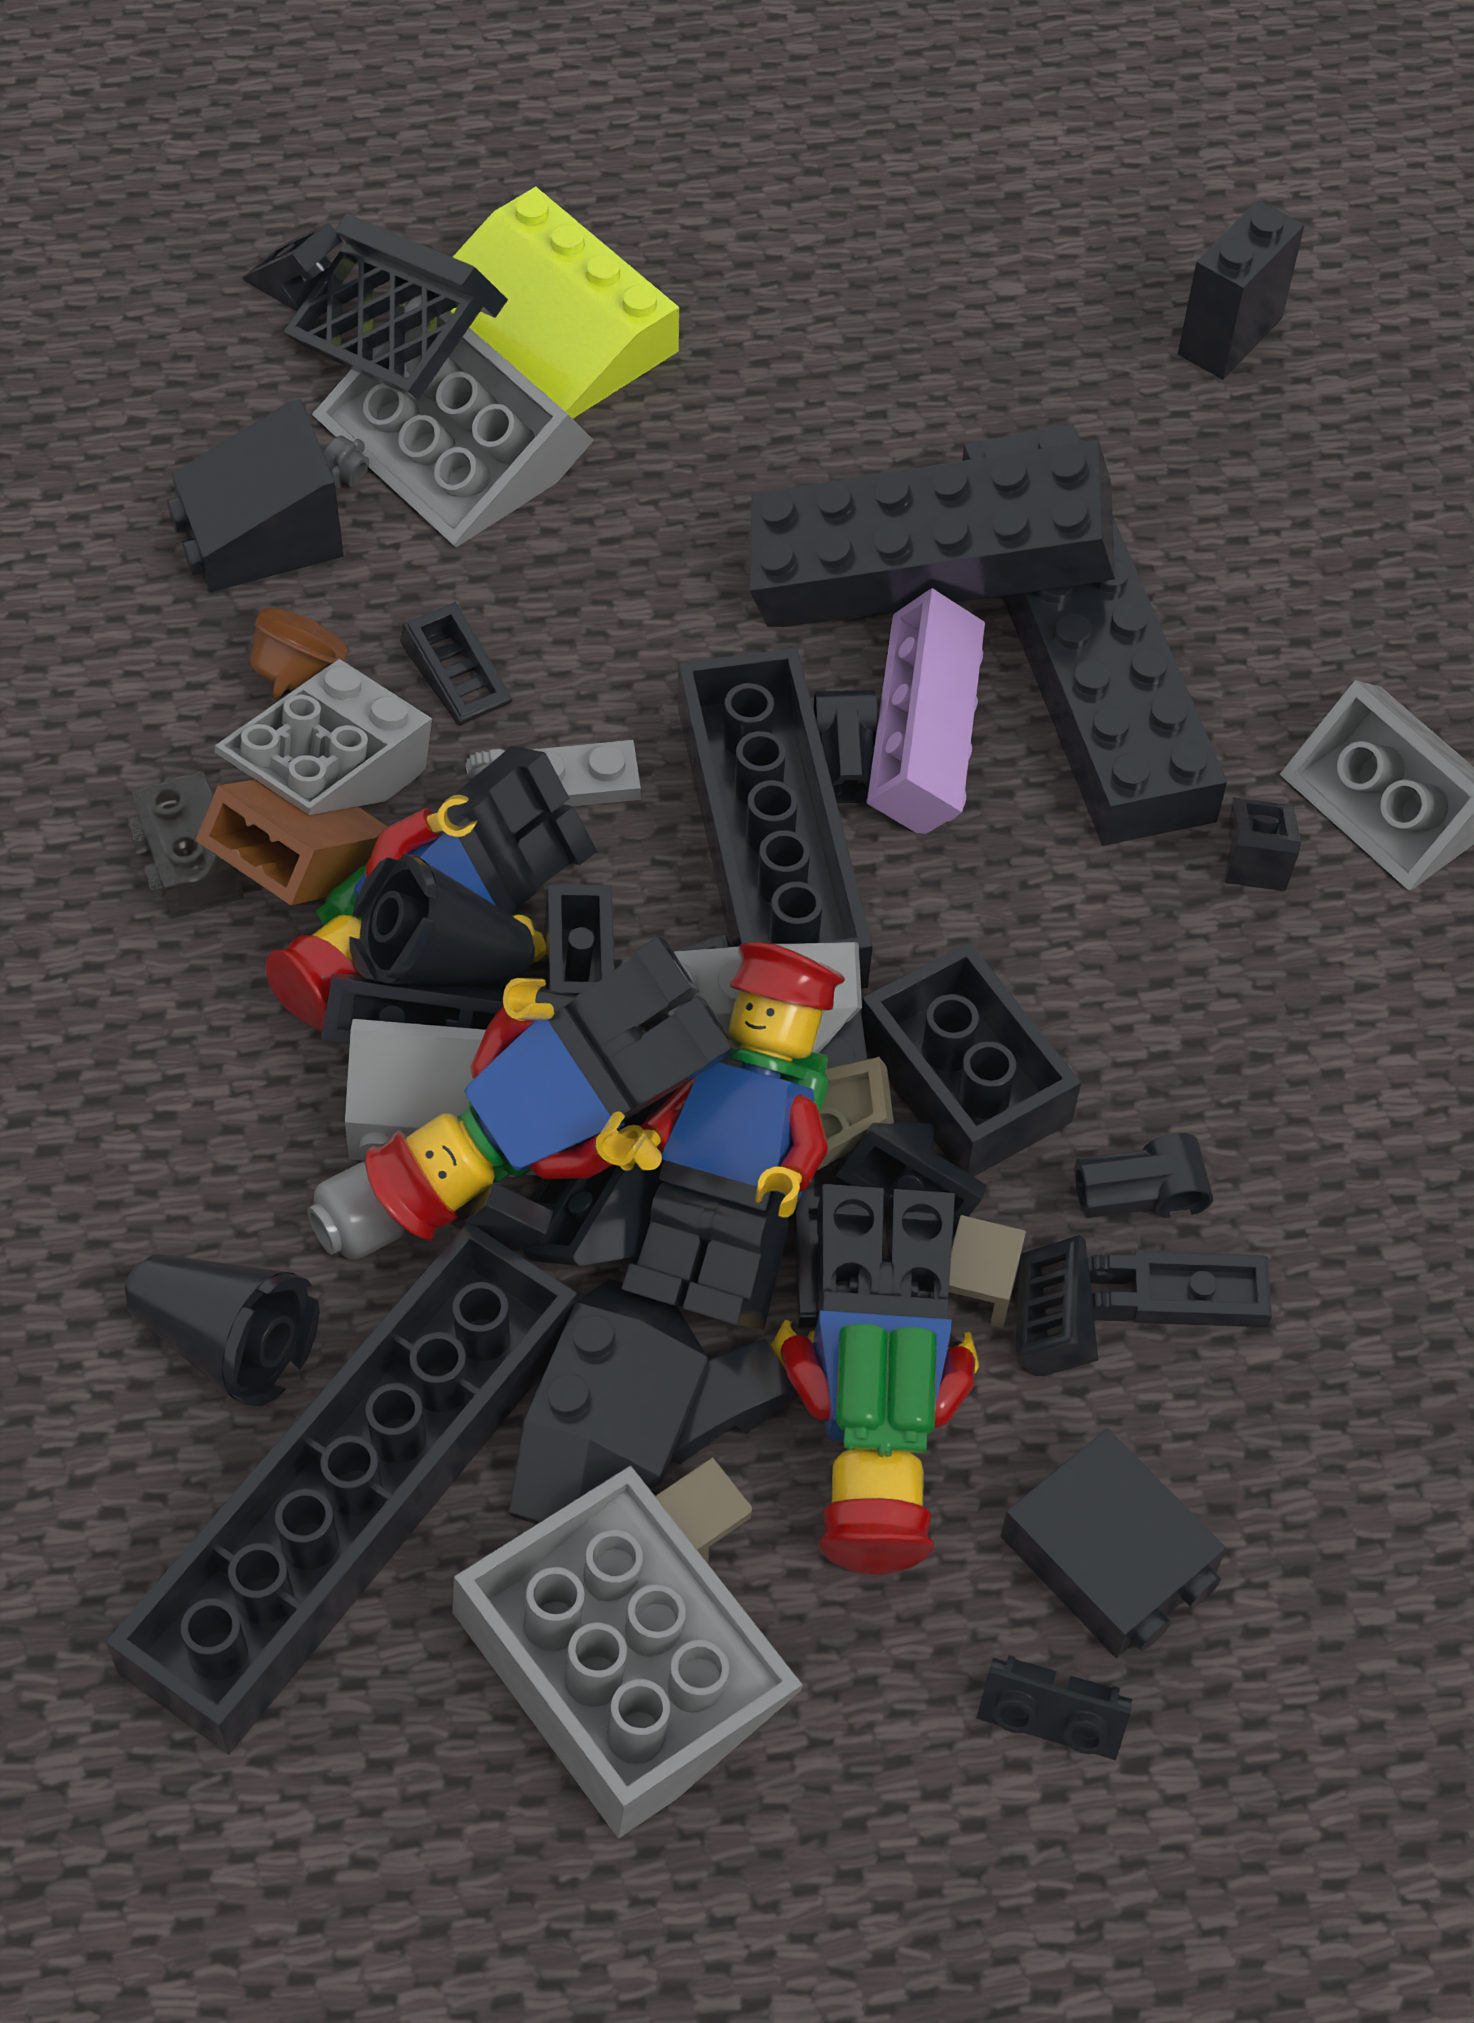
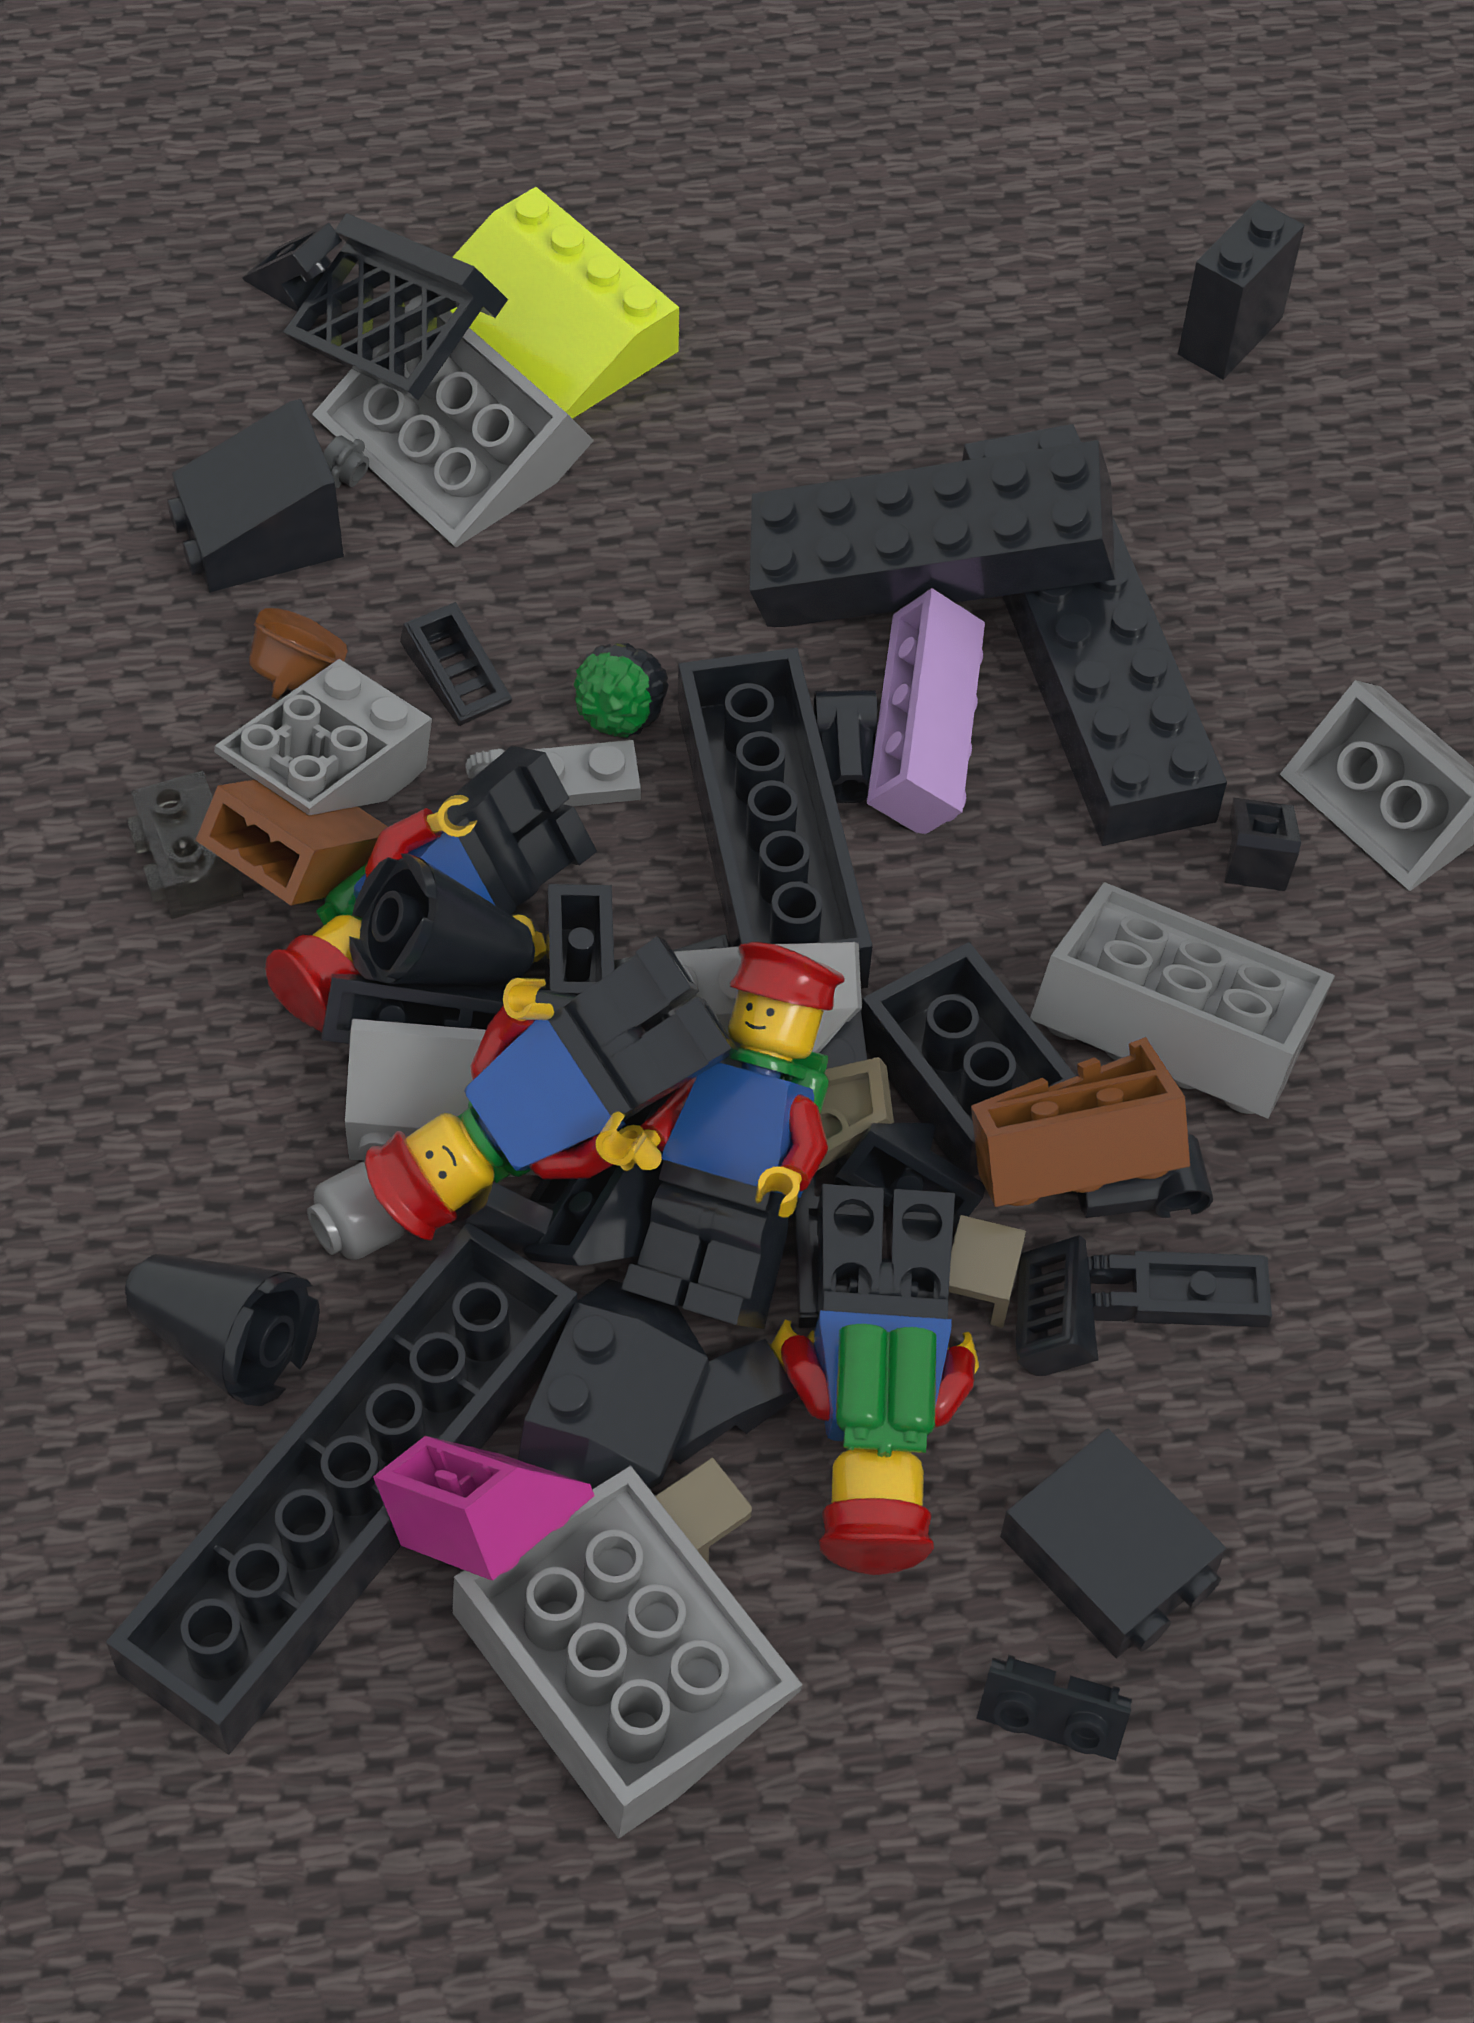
none -> dark pink slope [373,1436,595,1581]
none -> green piece [574,643,669,739]
none -> dark orange wedge [971,1037,1190,1207]
none -> light grey slope [1030,882,1335,1118]

